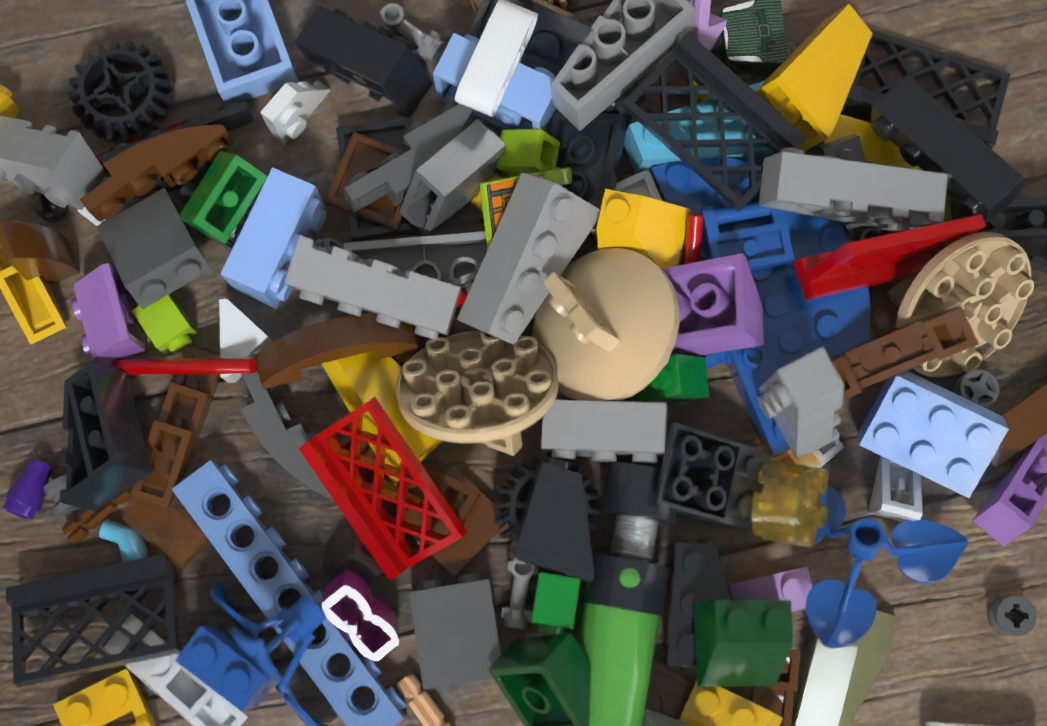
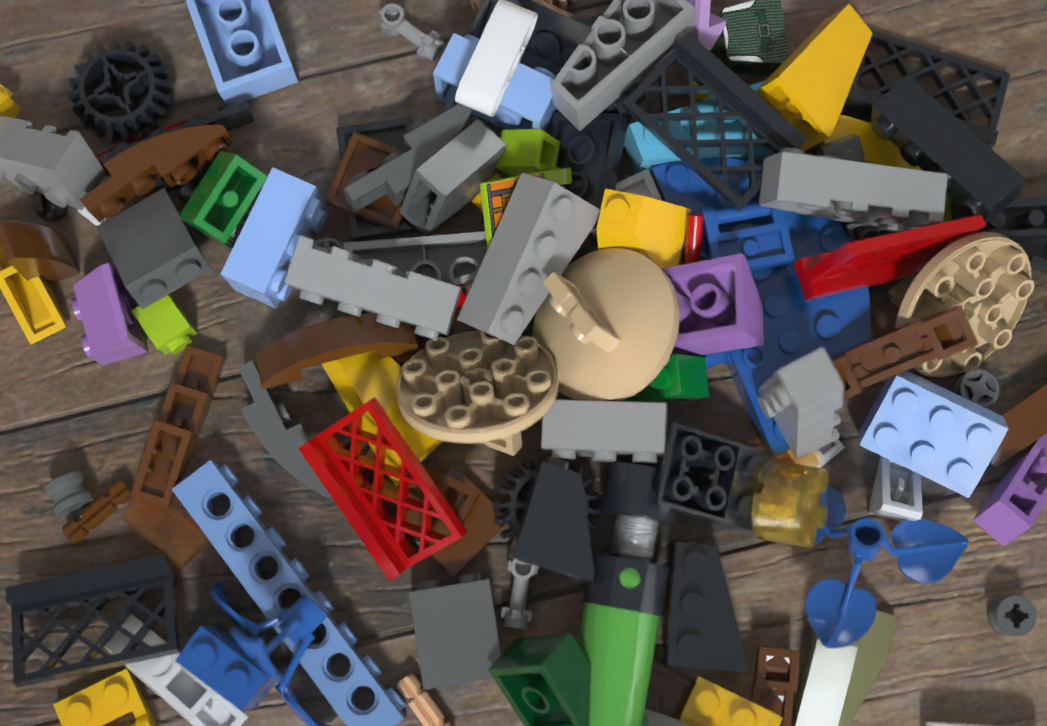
dark purple cone [2,459,53,521] -> none
black wedge [59,361,152,512] -> none
medium azure arm [99,519,147,563] -> none
red bar [112,357,257,375] -> none
white slope [219,299,273,383] -> none
white wing [260,80,330,145] -> none
black wedge [294,5,433,117] -> none
clear smoke panel [322,526,383,582] -> none
magenta brick [322,569,399,661] -> none
green brick [531,572,581,634] -> none
dark green slope [694,600,793,687] -> none
lavender slope [728,567,812,612] -> none

